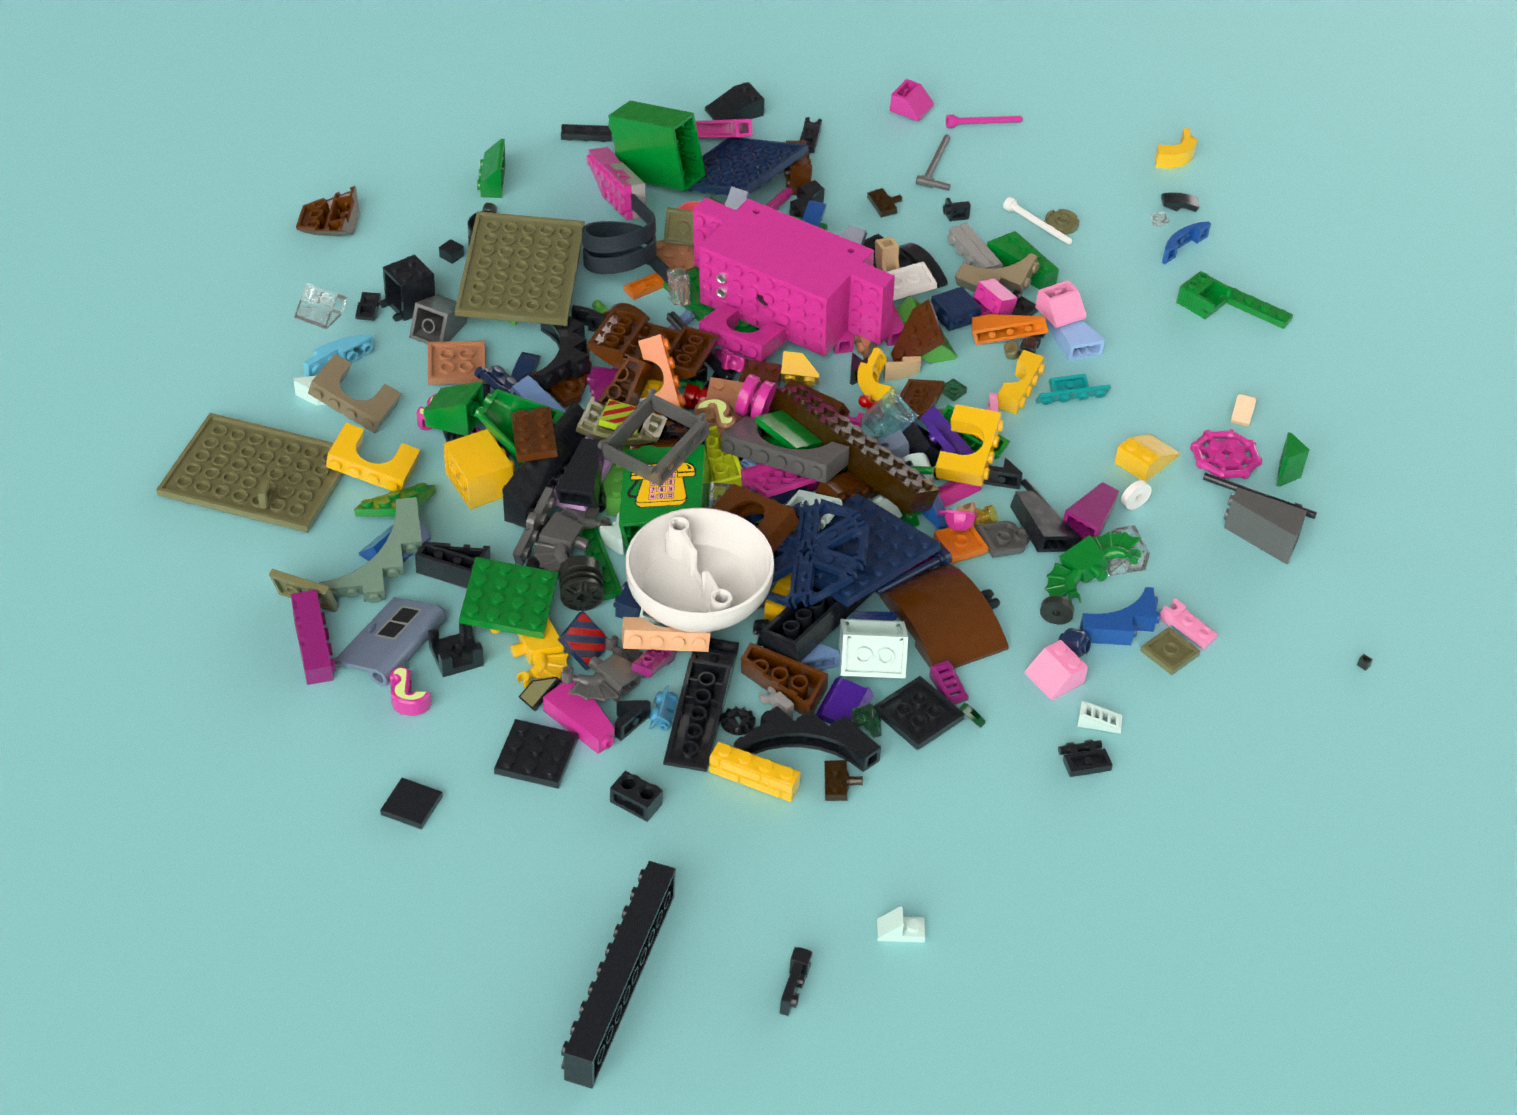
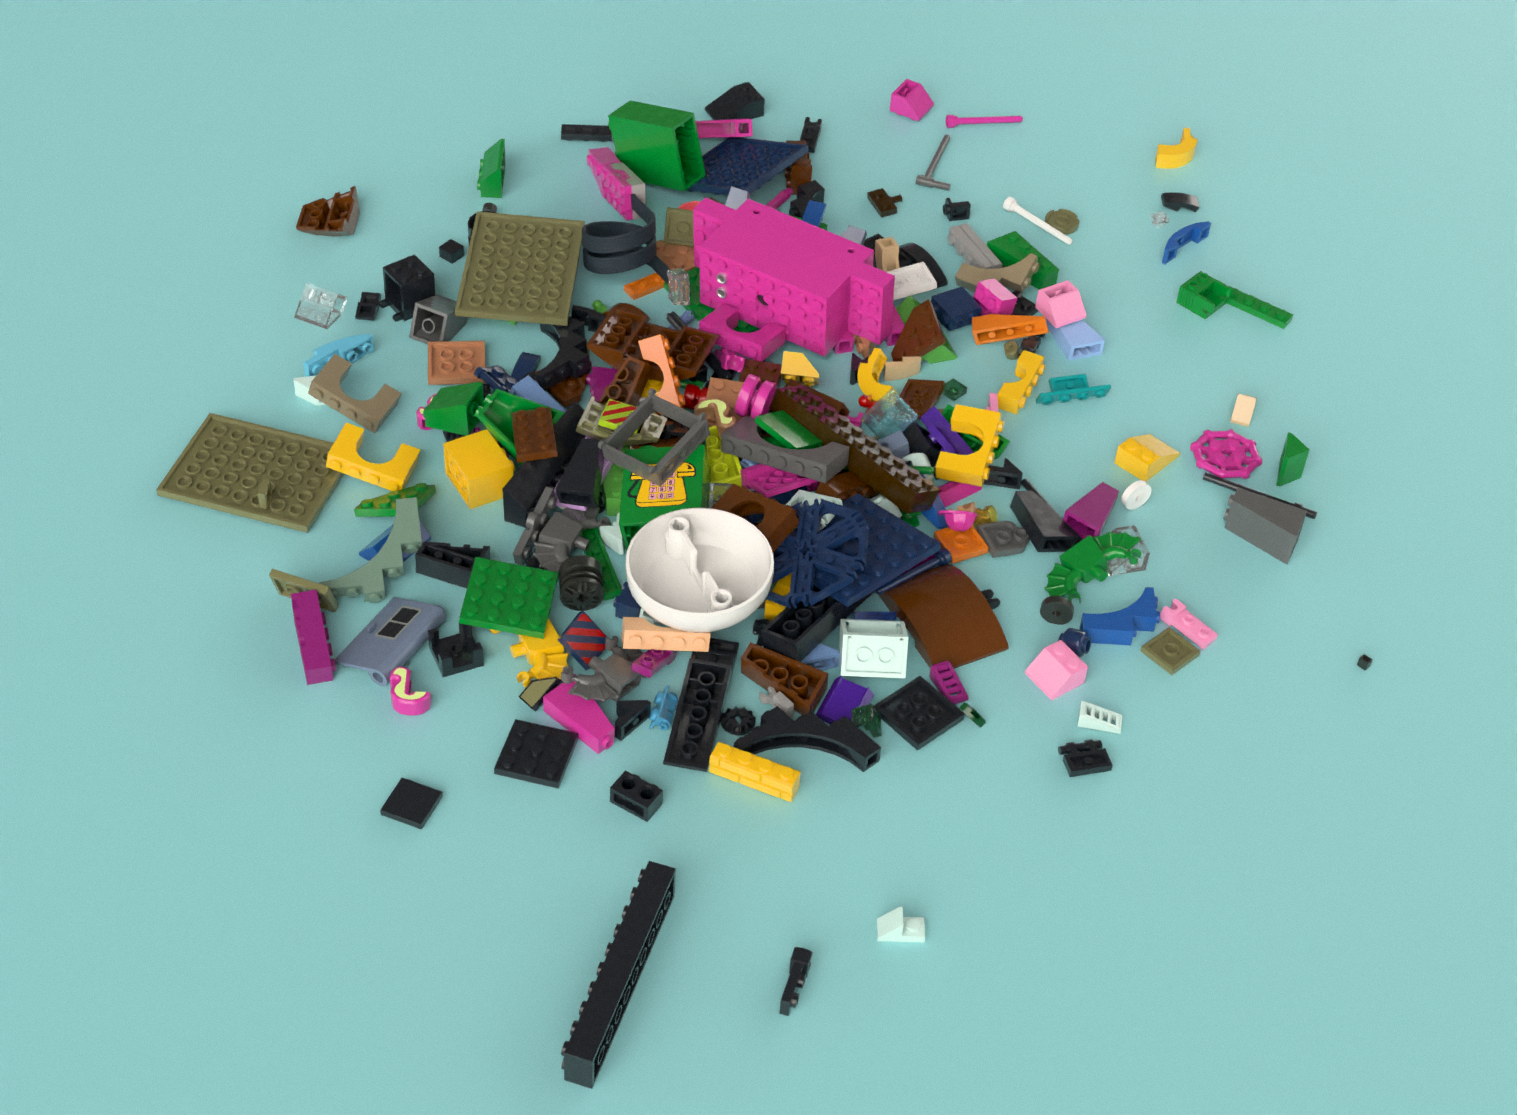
dark brown plate [825,760,863,801] -> none

